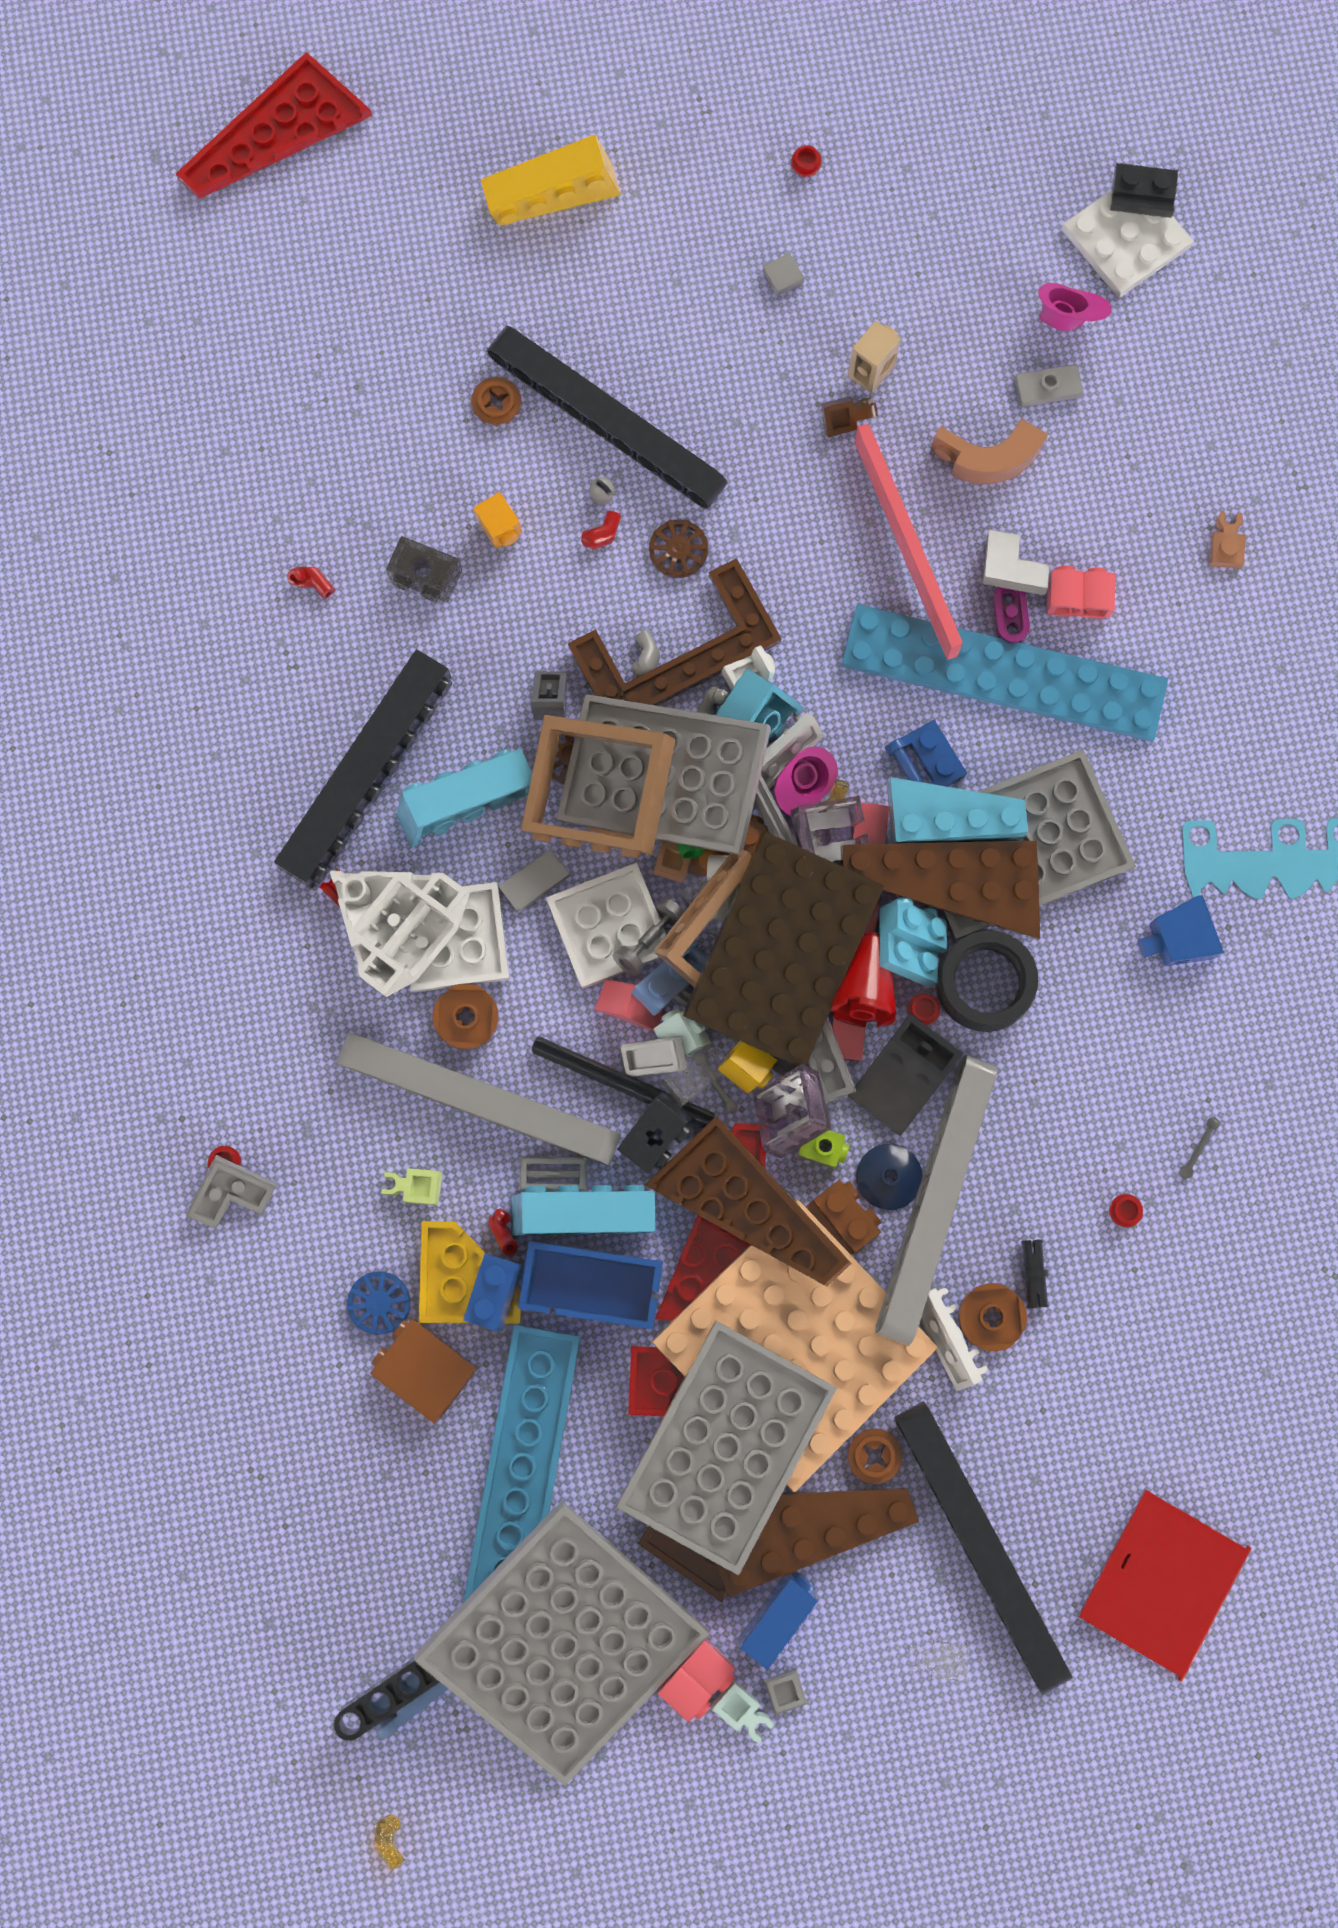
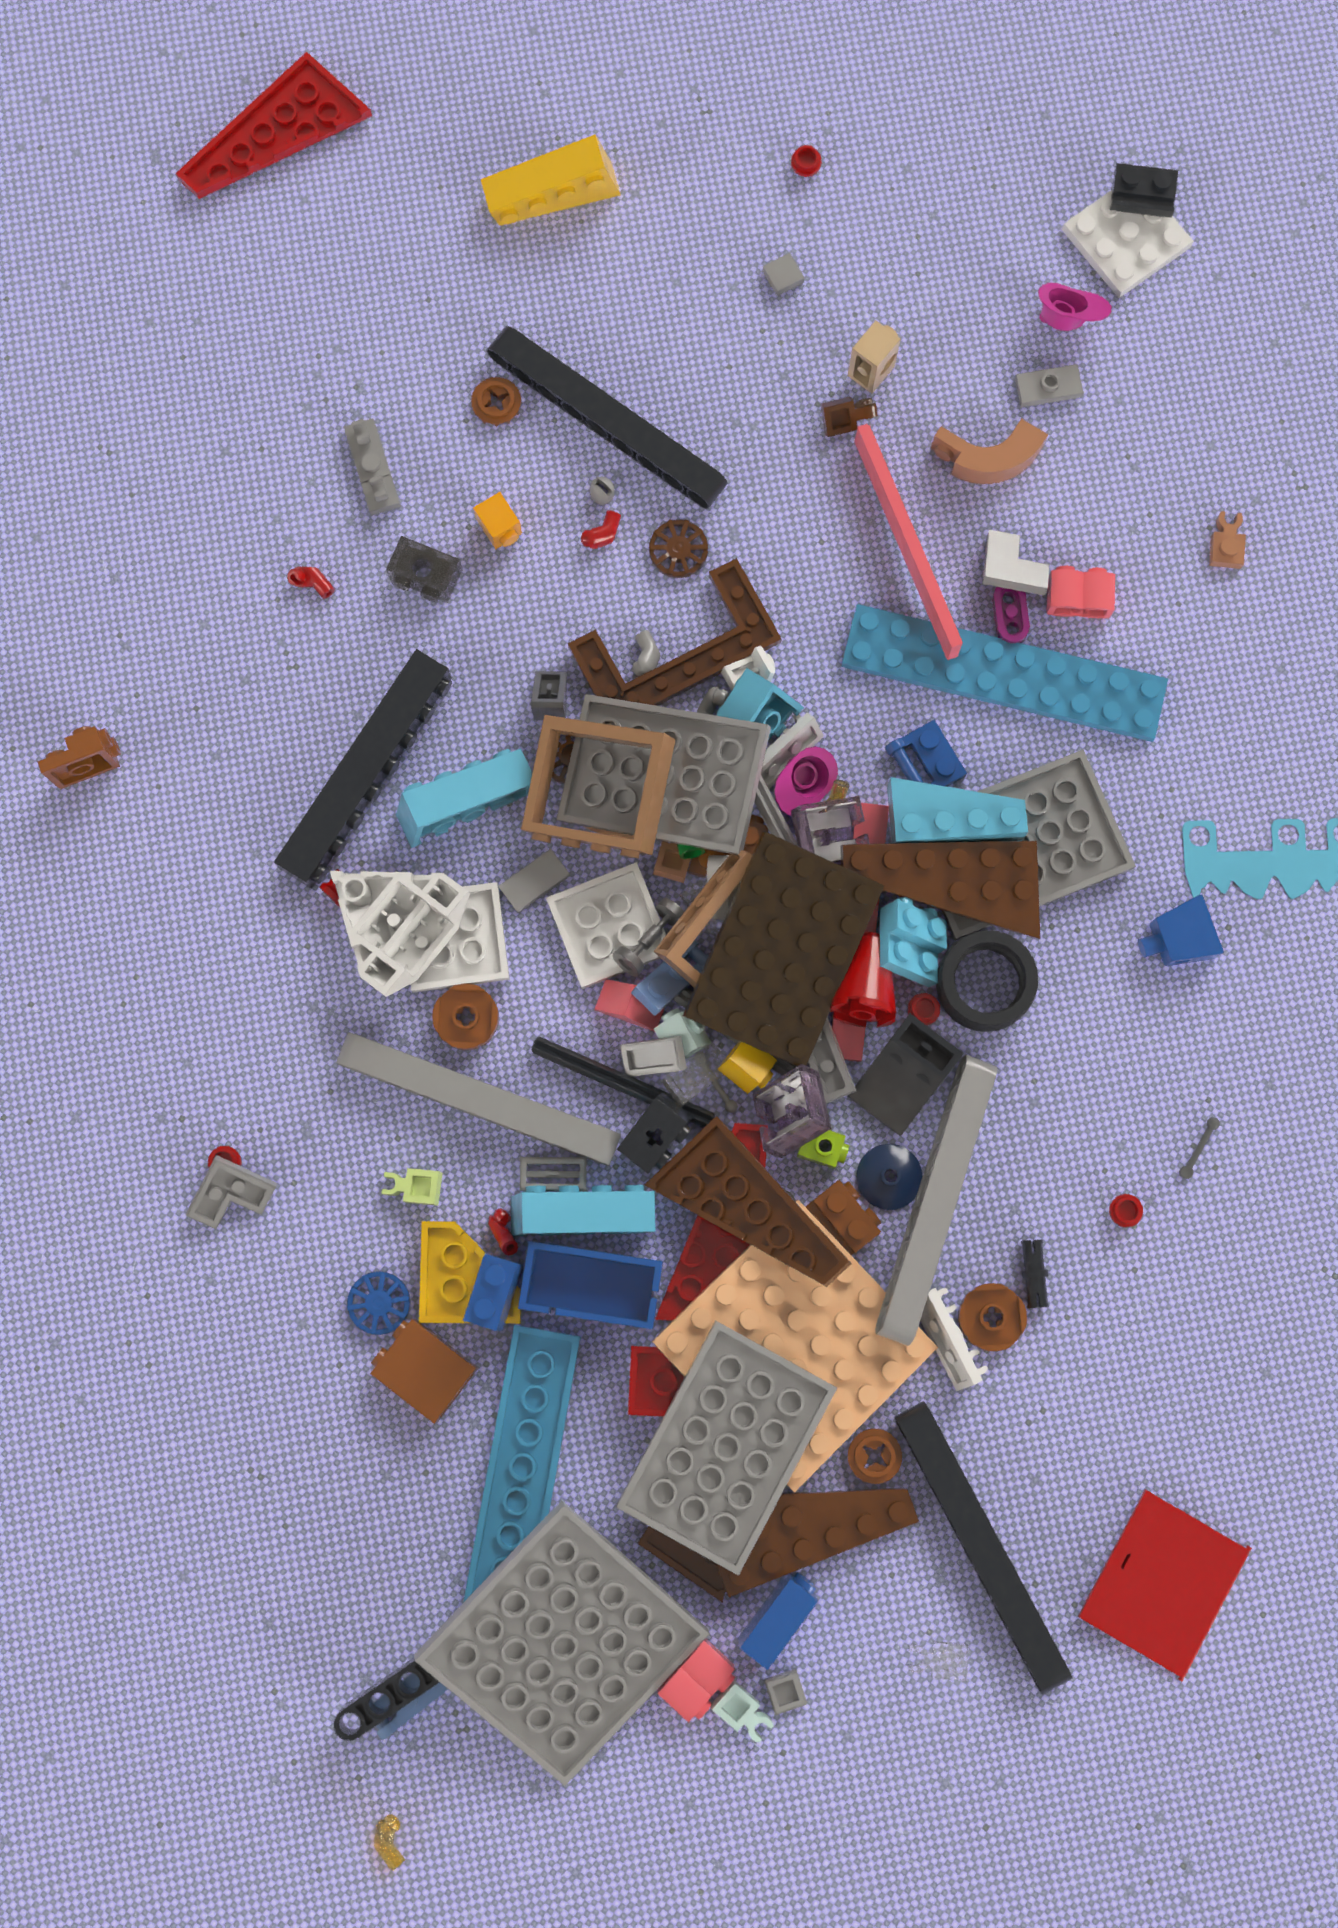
none -> dark orange plate [37,726,121,790]
none -> light grey plate [344,418,401,516]

